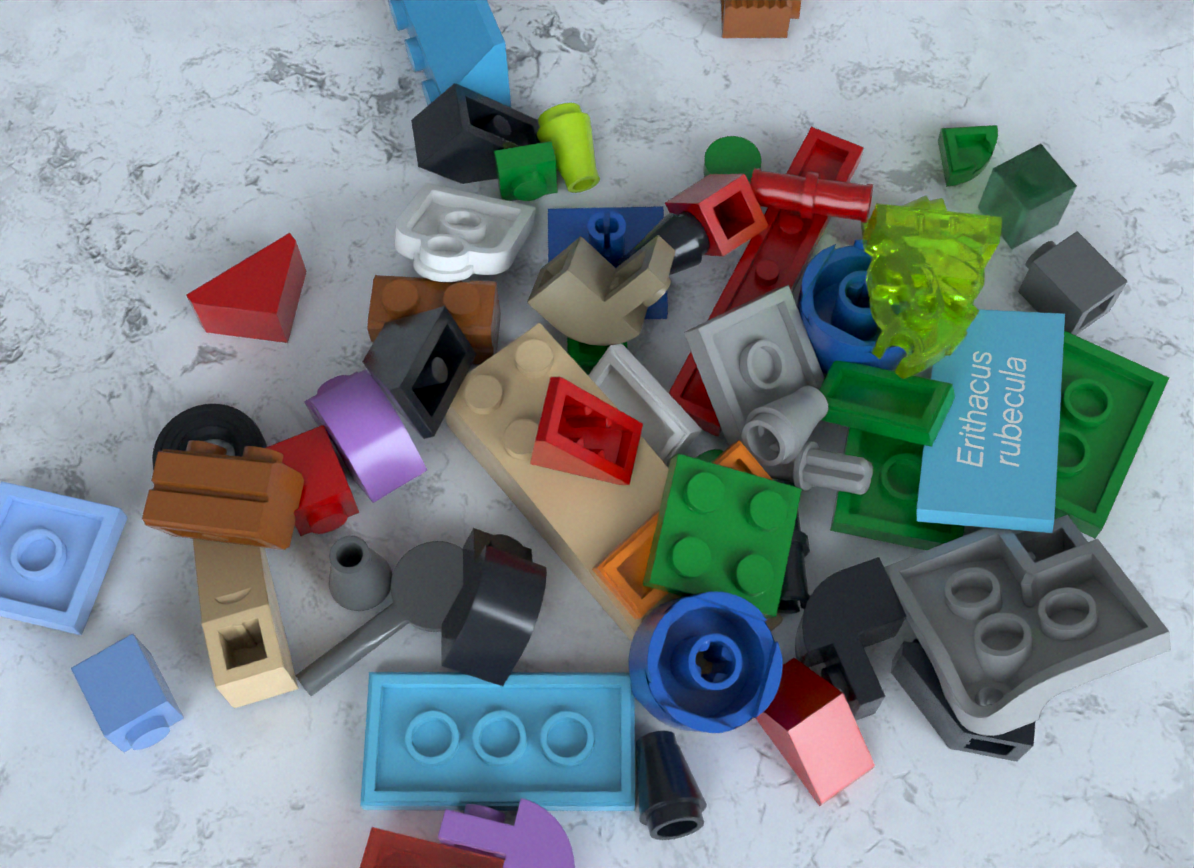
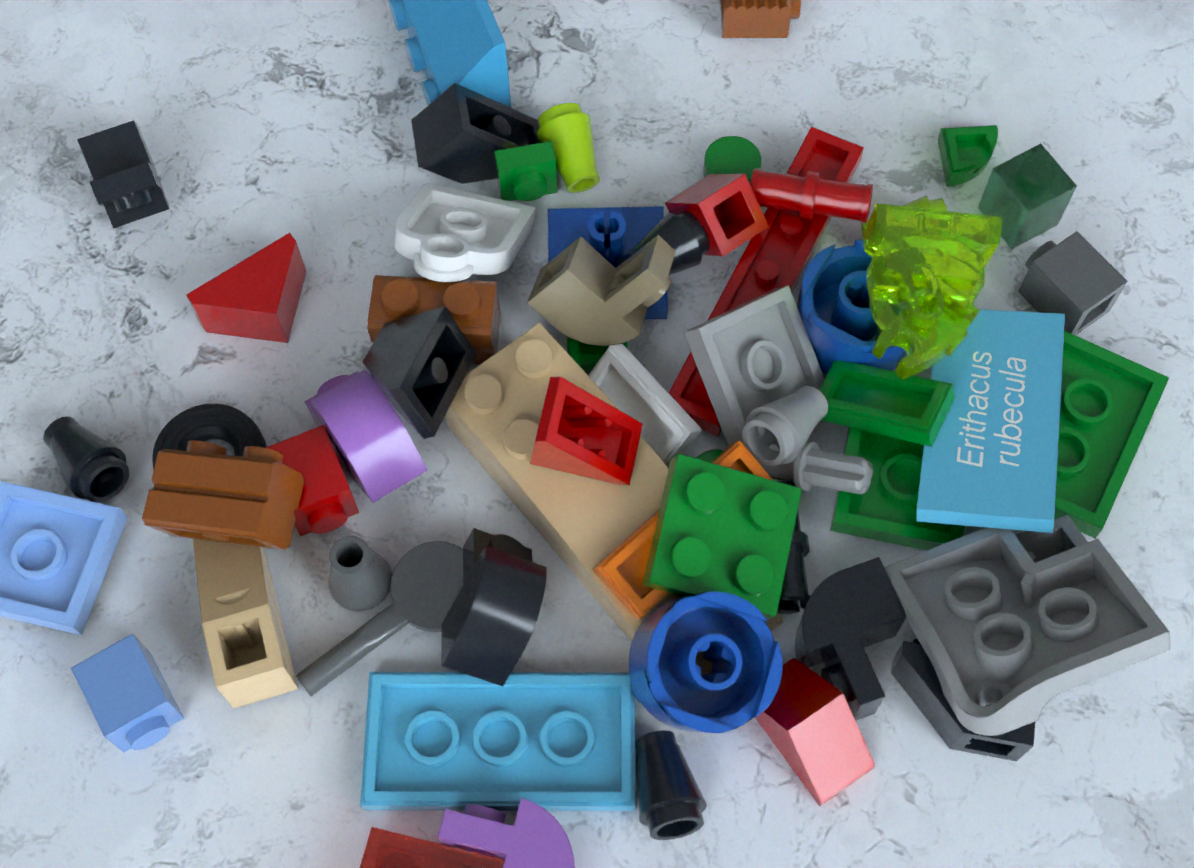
none -> black cone [43,416,129,502]
none -> black brick [77,120,170,229]

